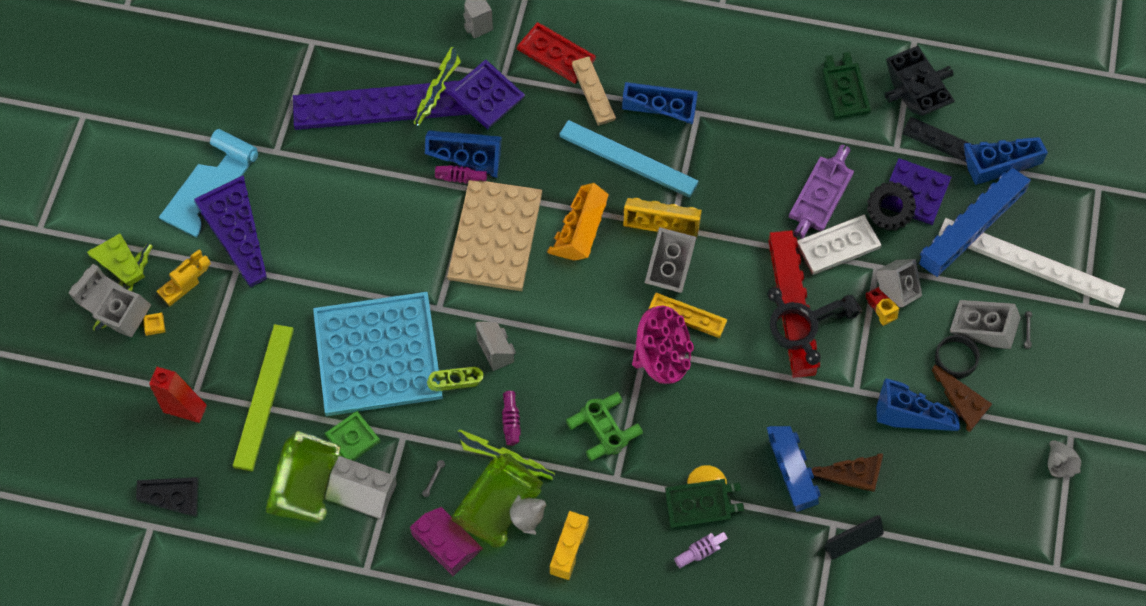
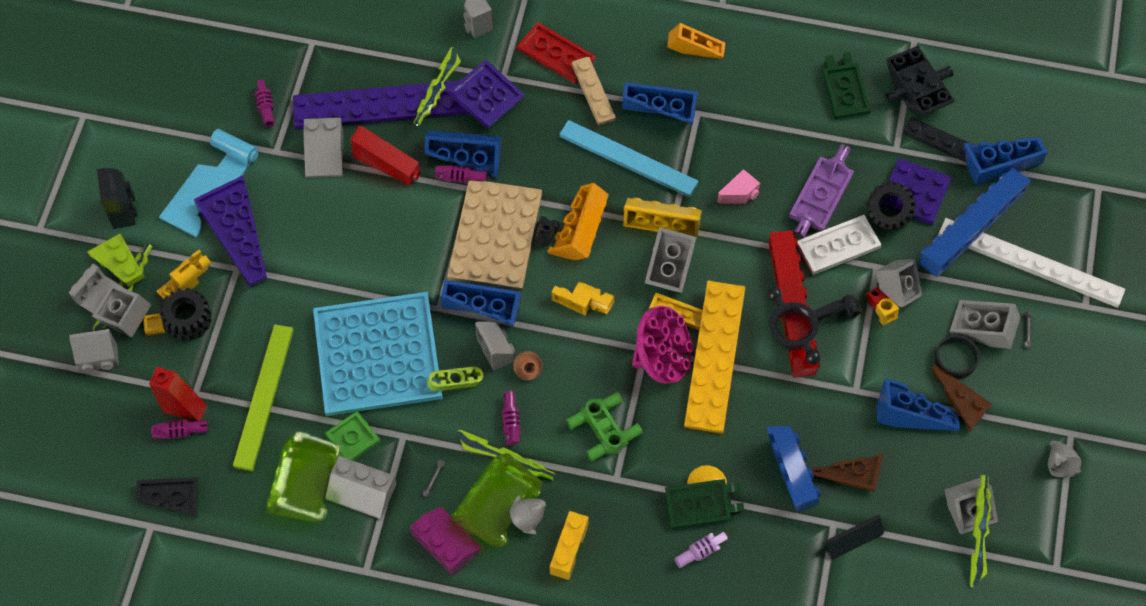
none -> light grey slope [69,329,119,373]
none -> black brick [97,168,138,229]
none -> magenta hinge [151,419,208,439]
none -> black tyre [160,288,212,341]
none -> magenta hinge [254,80,274,127]
none -> light grey slope [304,118,343,178]
none -> red slope [350,126,421,186]
none -> blue wedge [441,280,521,326]
none -> nougat plate [513,351,542,380]
none -> black plate [535,216,560,246]
none -> yellow plate [551,282,615,316]
none -> light orange slope [667,23,725,59]
none -> yellow plate [684,281,746,434]
none -> bright pink slope [717,169,760,204]
none -> light grey slope [945,478,998,534]
none -> lime sword [970,475,992,587]

